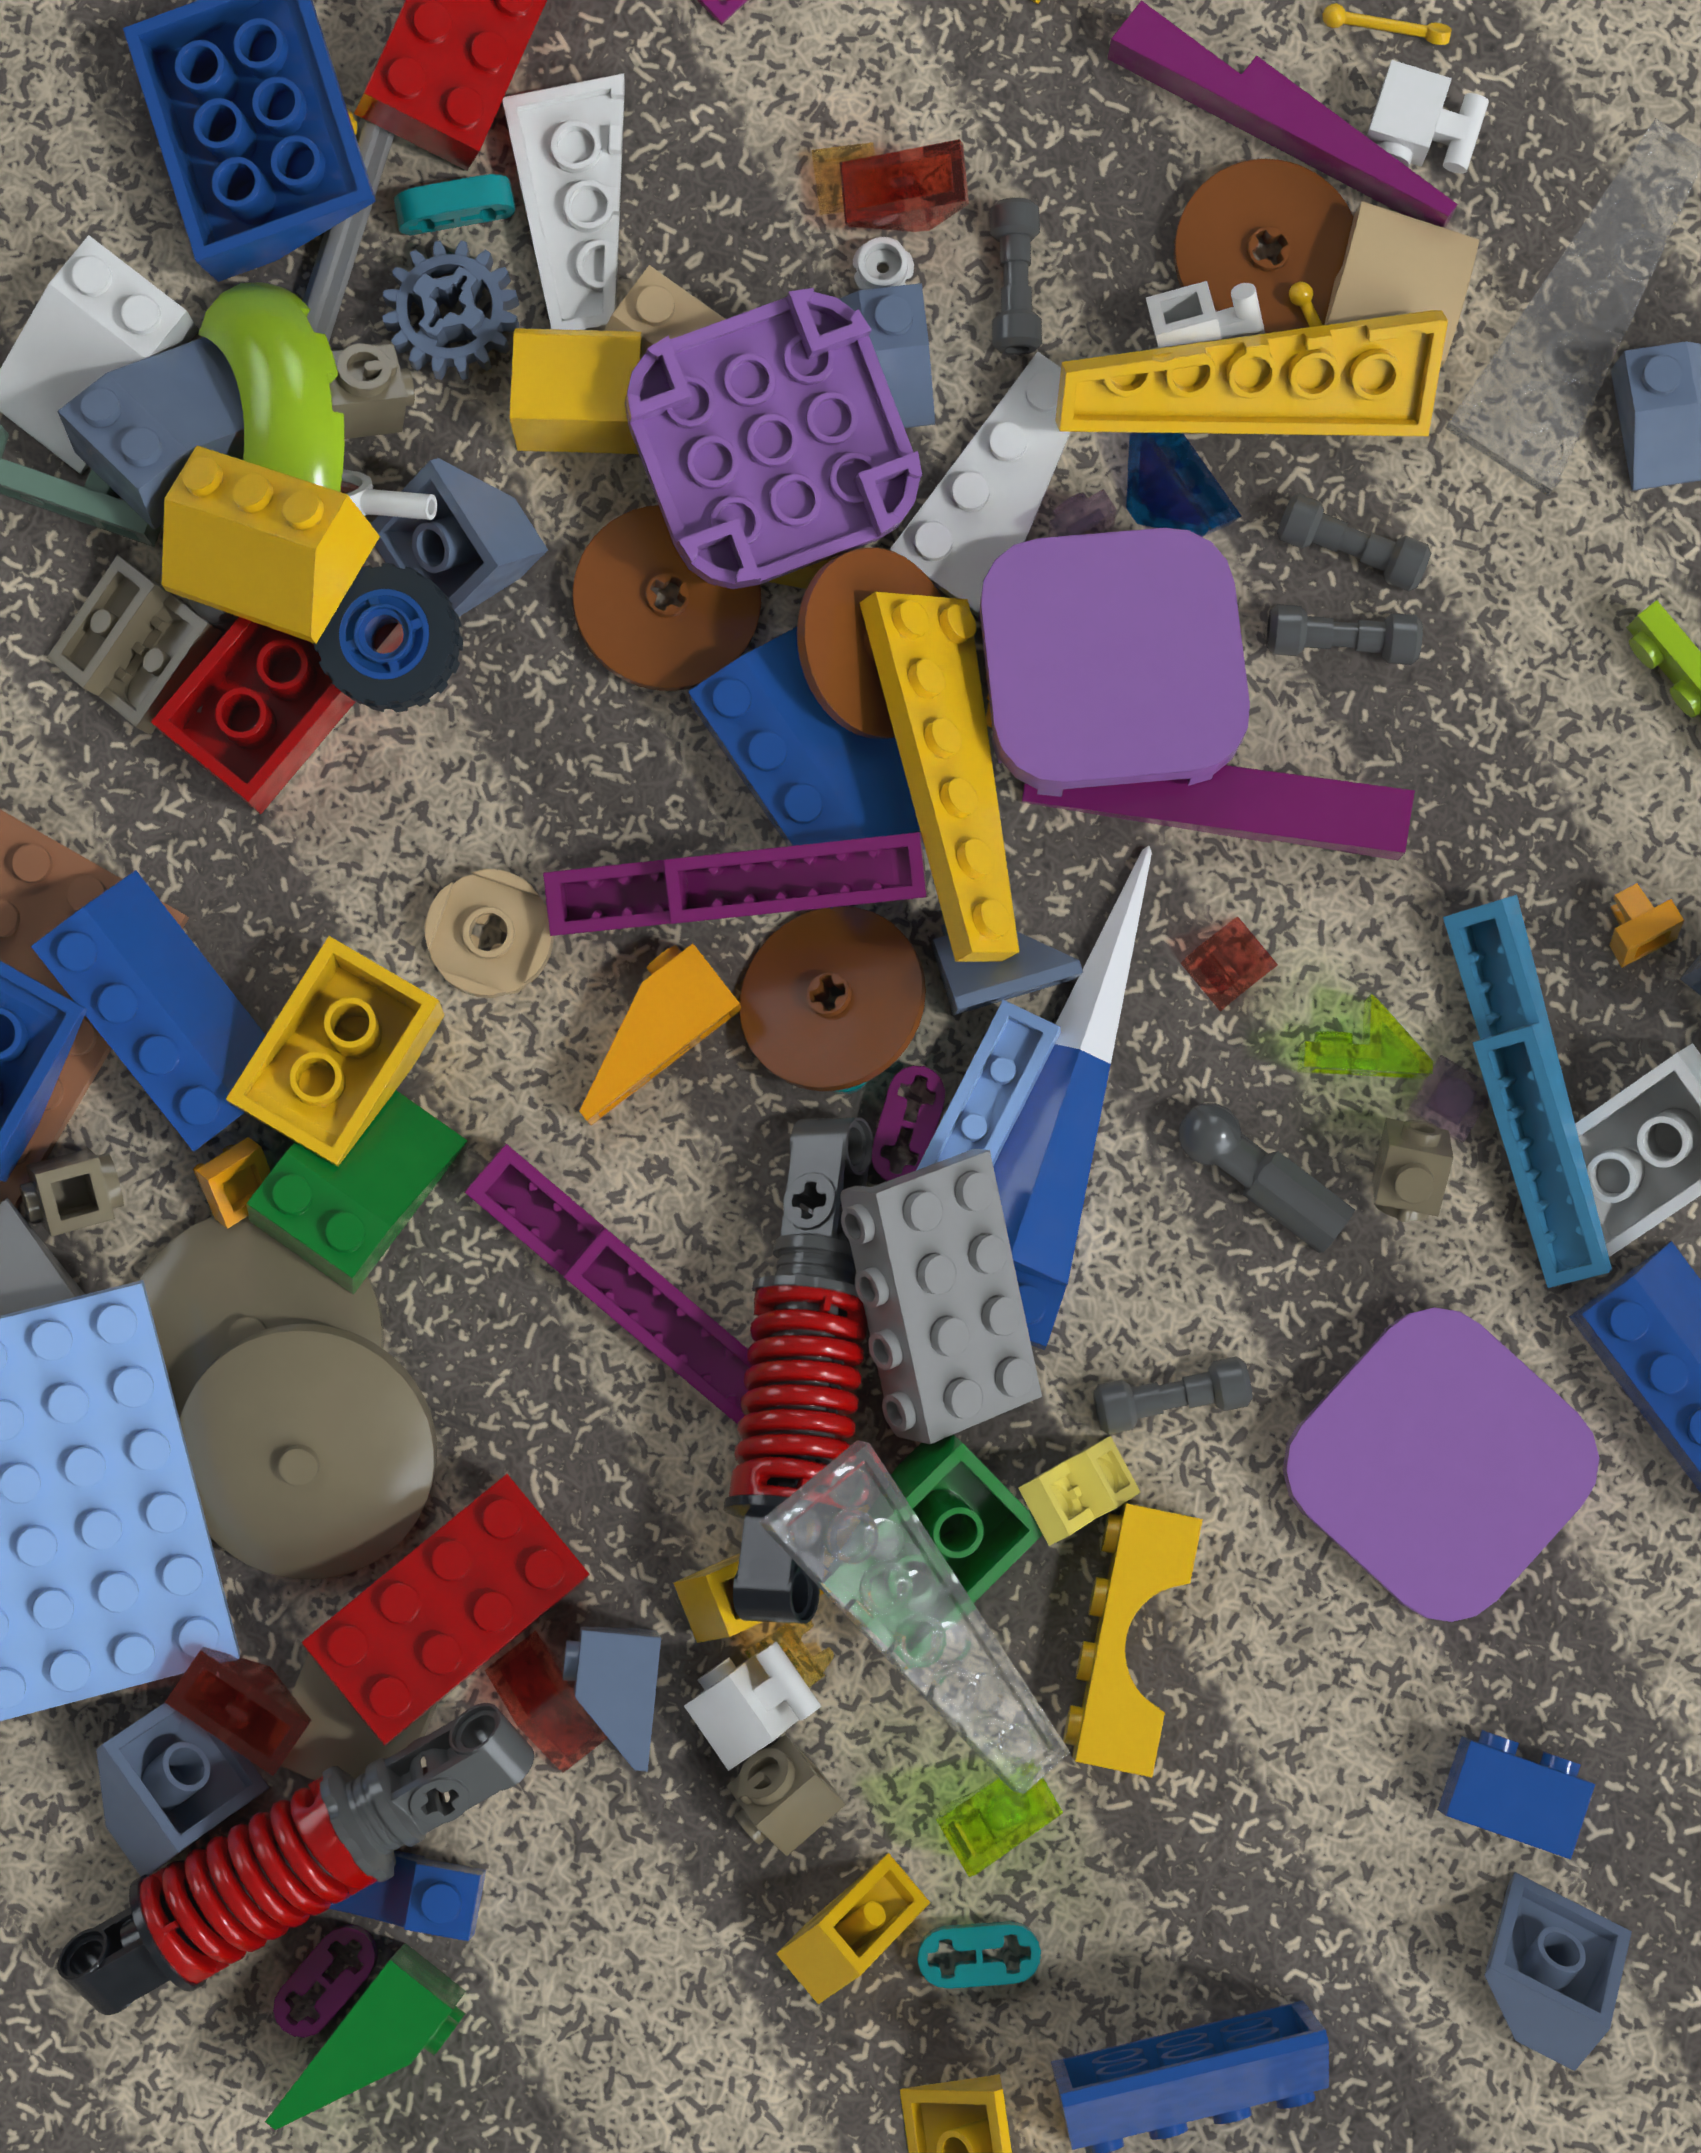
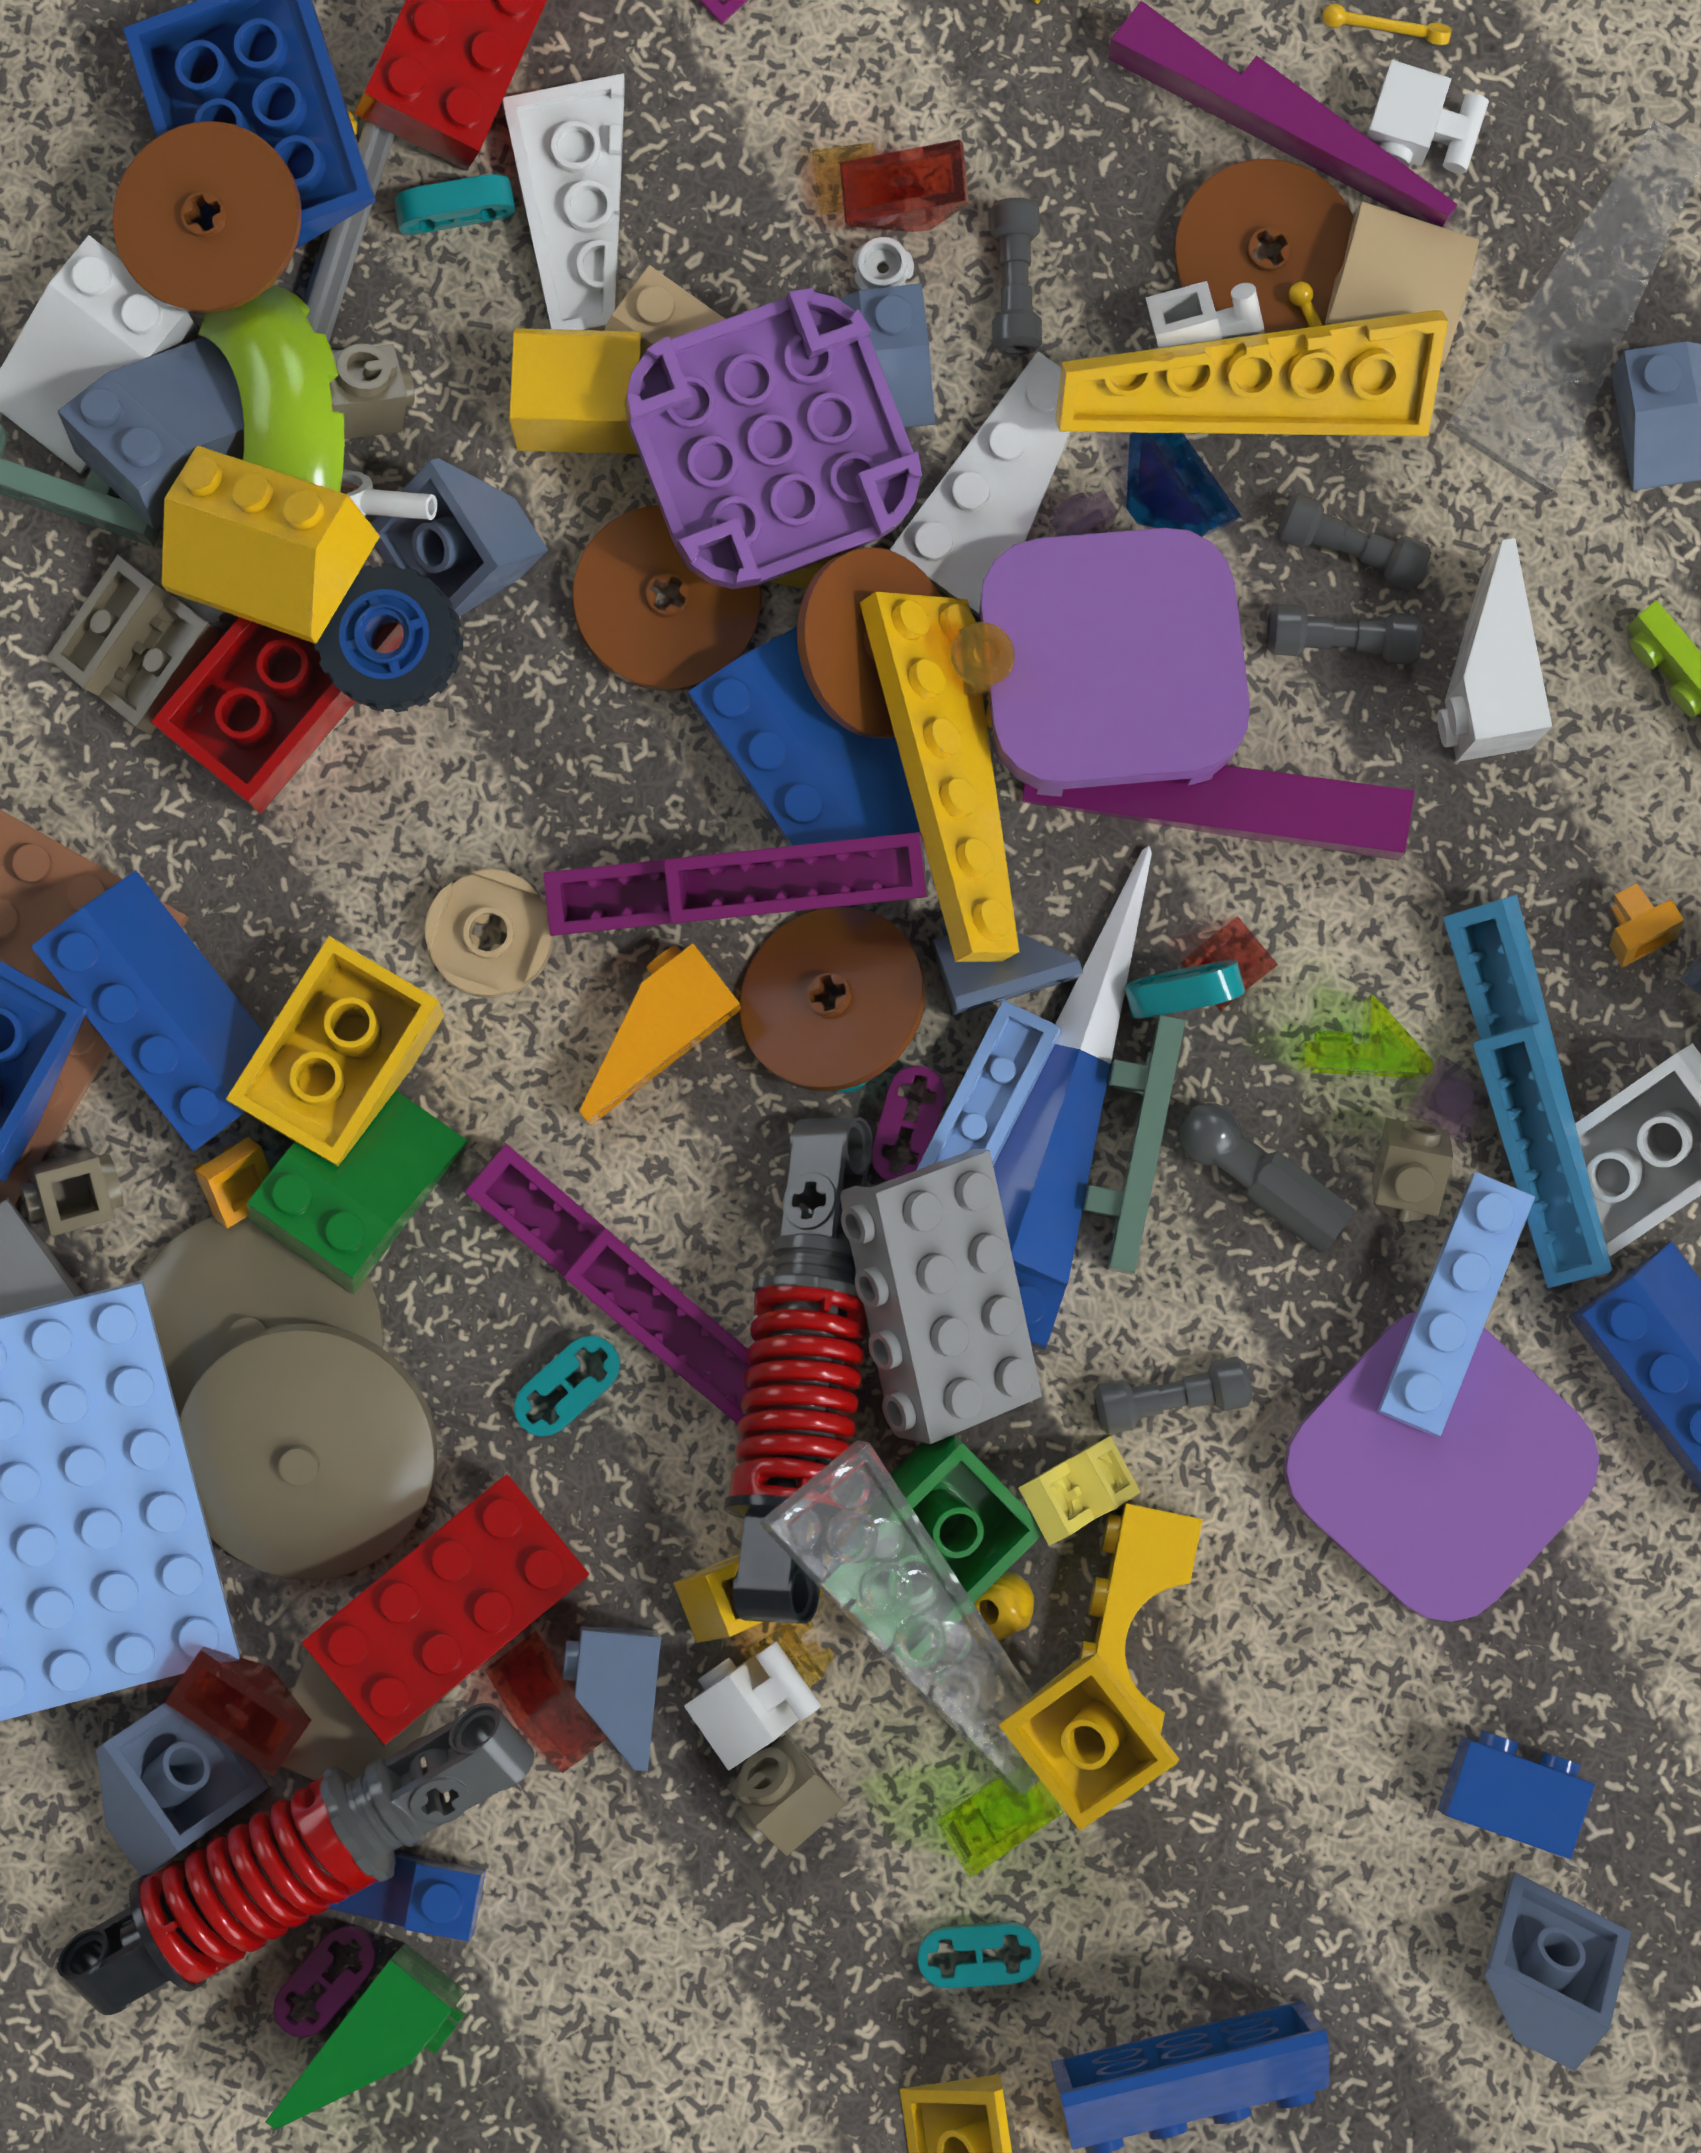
sand blue gear [382,241,520,380] -> none
yellow slope [776,1853,930,2004] -> none
none -> dark orange piece [113,121,302,313]
none -> teal beam [514,1335,621,1437]
none -> clear yellow plate [951,622,1015,695]
none -> yellow piece [965,1571,1034,1641]
none -> yellow slope [998,1653,1180,1831]
none -> sand green hinge [1082,1015,1186,1275]
none -> teal beam [1124,960,1246,1018]
none -> light blue plate [1376,1172,1535,1437]
none -> white slope [1437,538,1552,762]

